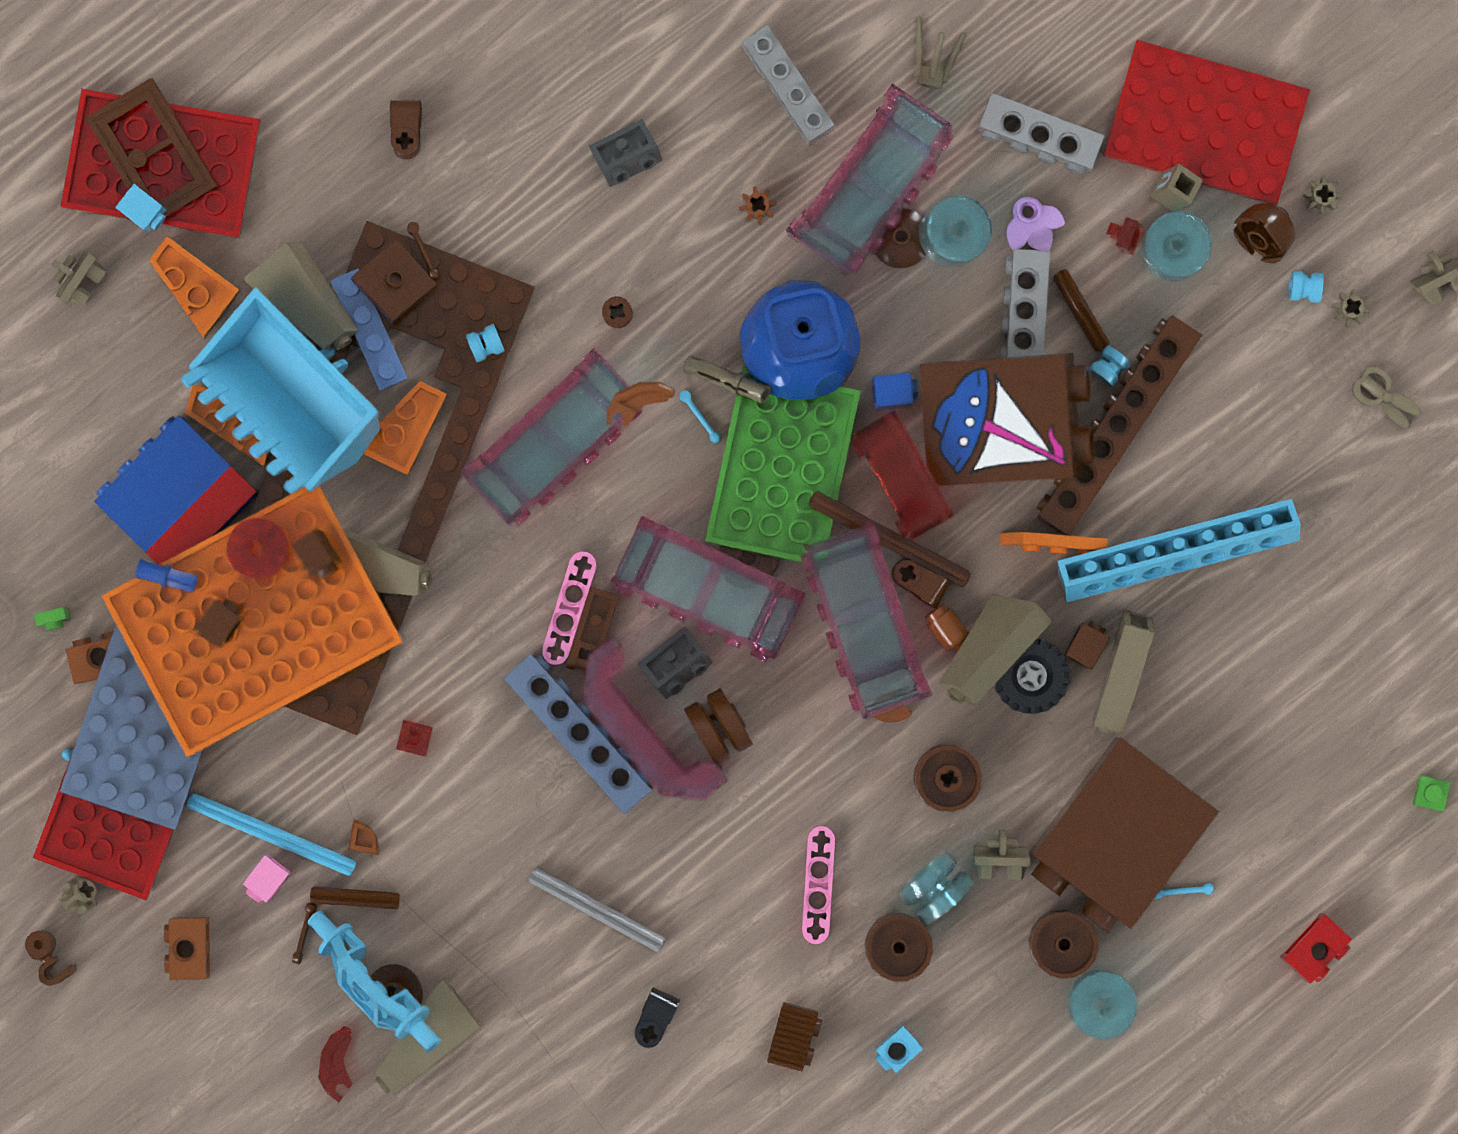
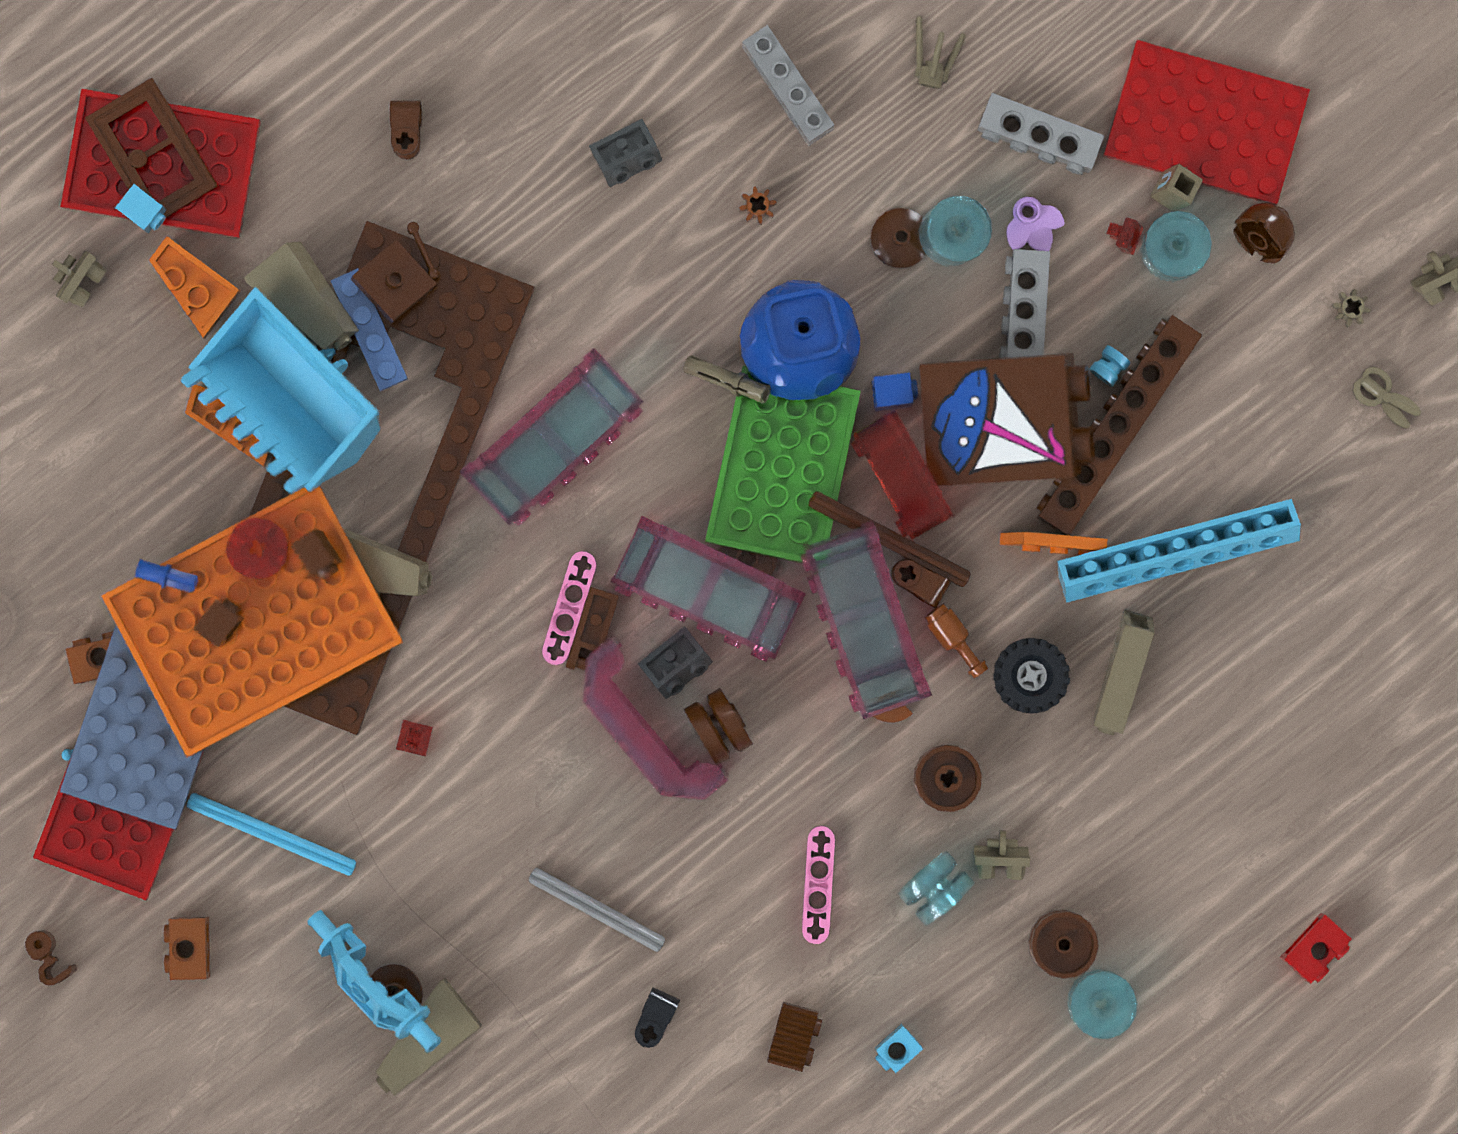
bright green plate [33,607,71,631] -> none
dark tan gear [59,876,98,916] -> none
blue panel [94,415,259,565] -> none
bright pink brick [243,854,292,903] -> none
reddish brown hinge [292,902,317,965] -> none
reddish brown axle [310,887,400,909] -> none
clear red piece [318,1026,353,1102] -> none
dark orange tile [348,820,379,855] -> none
orange wing [363,381,448,476] -> none
medium azure wheel [466,324,505,363] -> none
sand blue brick [504,654,652,814] -> none
reddish brown wheel [602,296,633,328] -> none
dark orange piece [606,382,675,426] -> none
medium azure hinge [679,390,721,443] -> none
windscreen [786,83,954,277] -> none
reddish brown wheel [865,913,933,982] -> none
dark tan slope [939,594,1052,704] -> none
reddish brown brick [1029,737,1219,933] -> none
reddish brown axle [1053,269,1109,352] -> none
reddish brown brick [1064,621,1110,670] -> none
medium azure hinge [1155,883,1214,899] -> none
medium azure wheel [1288,270,1324,303] -> none
dark tan gear [1303,176,1343,215] -> none
bright green plate [1412,775,1451,812] -> none

